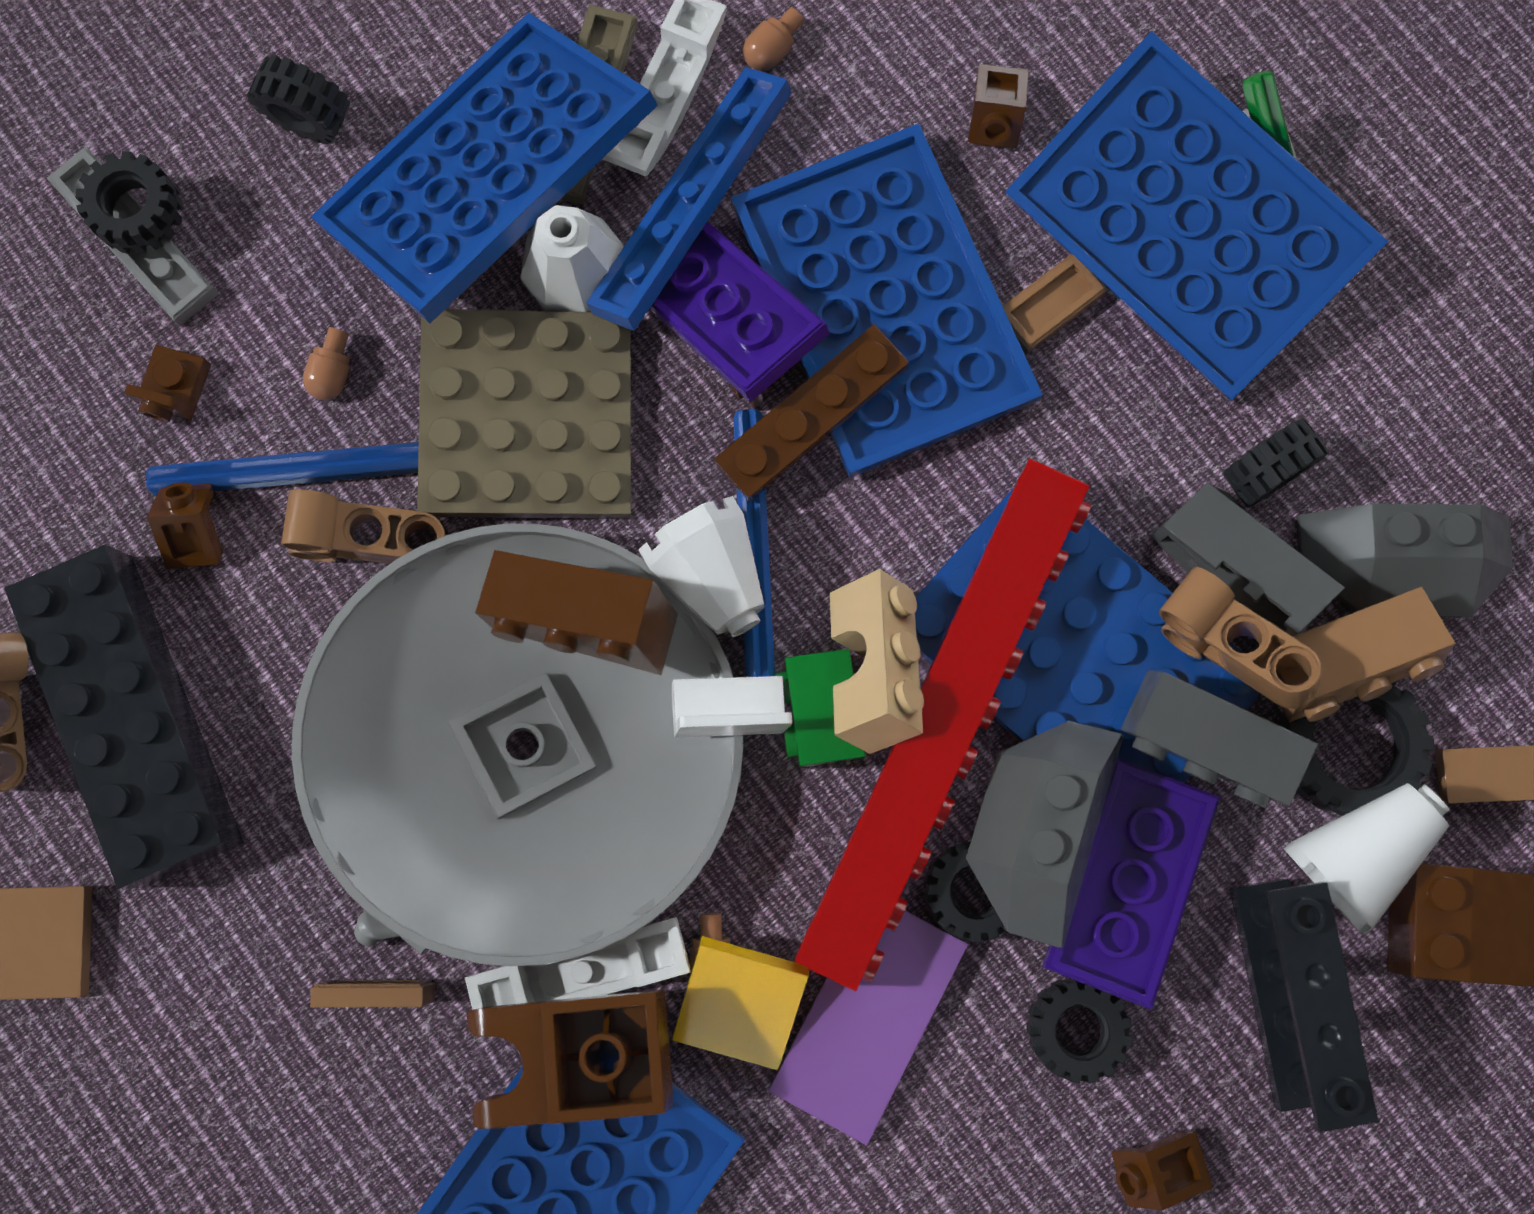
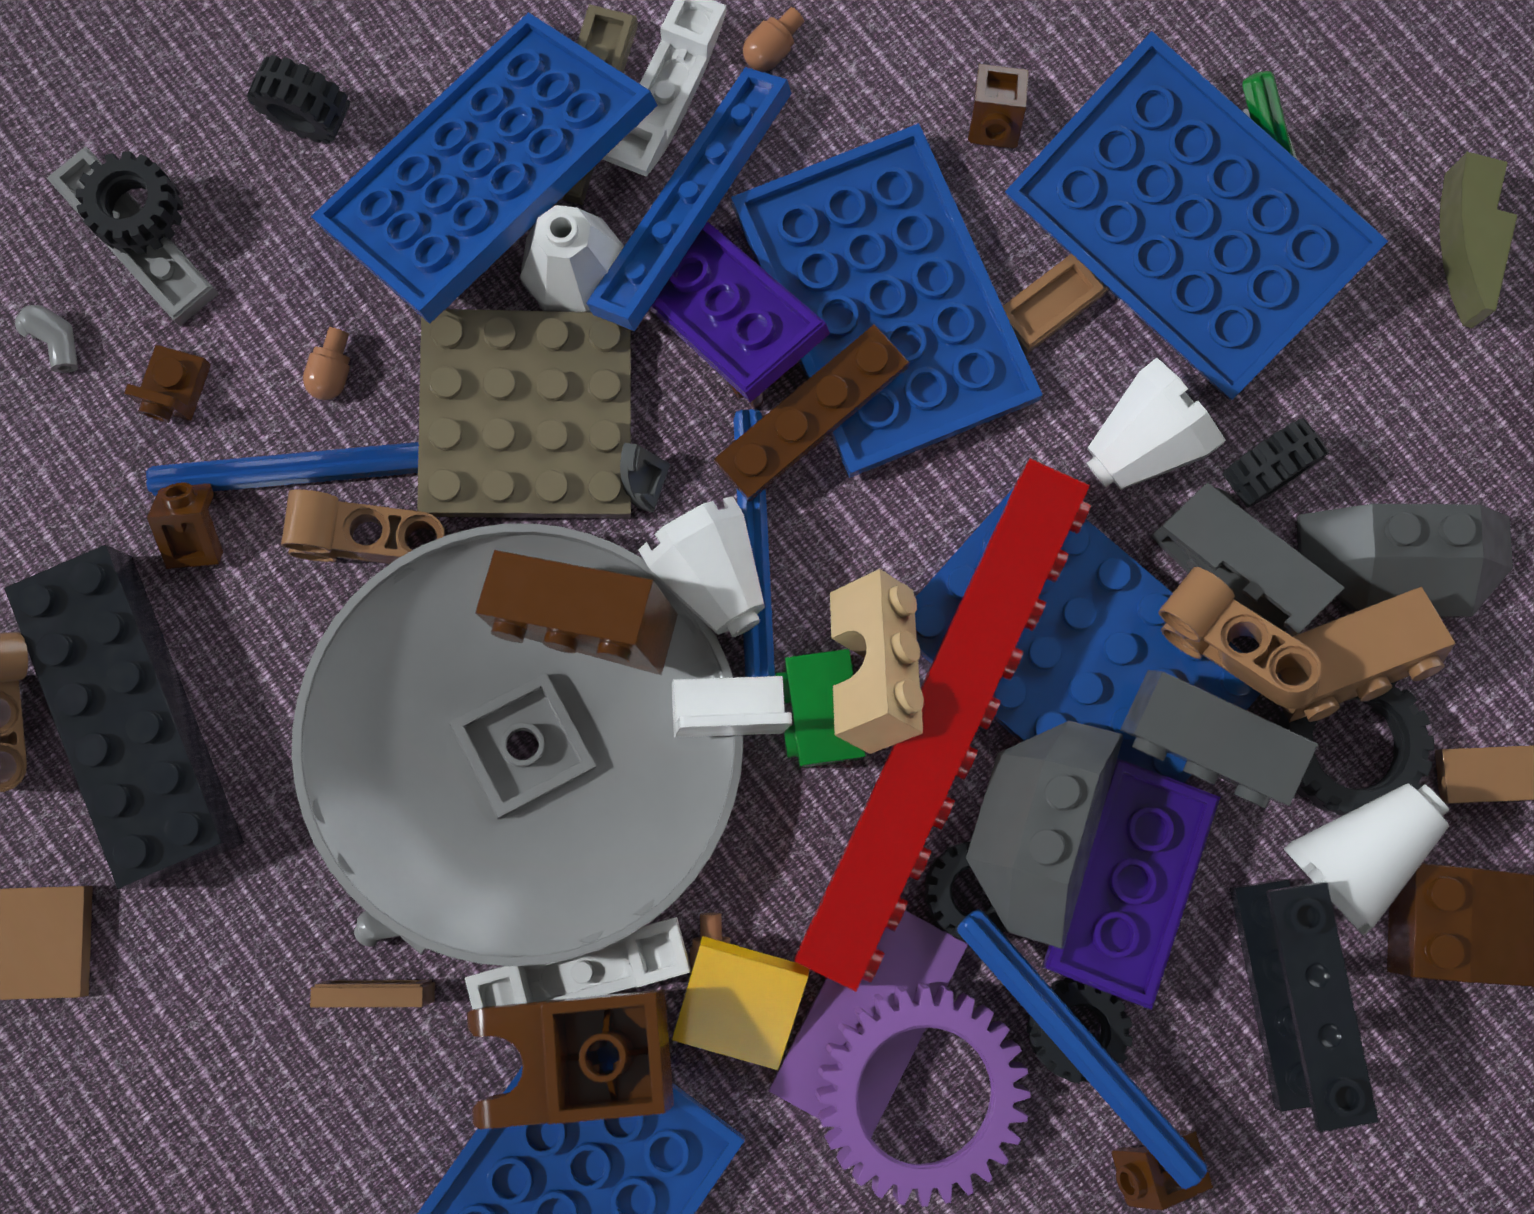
none -> light grey arm [15,305,78,373]
none -> dark grey tile [620,443,670,512]
none -> medium lavender piece [816,983,1030,1207]
none -> blue axle [957,909,1208,1189]
none -> white cone [1086,358,1226,490]
none -> olive slope [1440,151,1517,328]

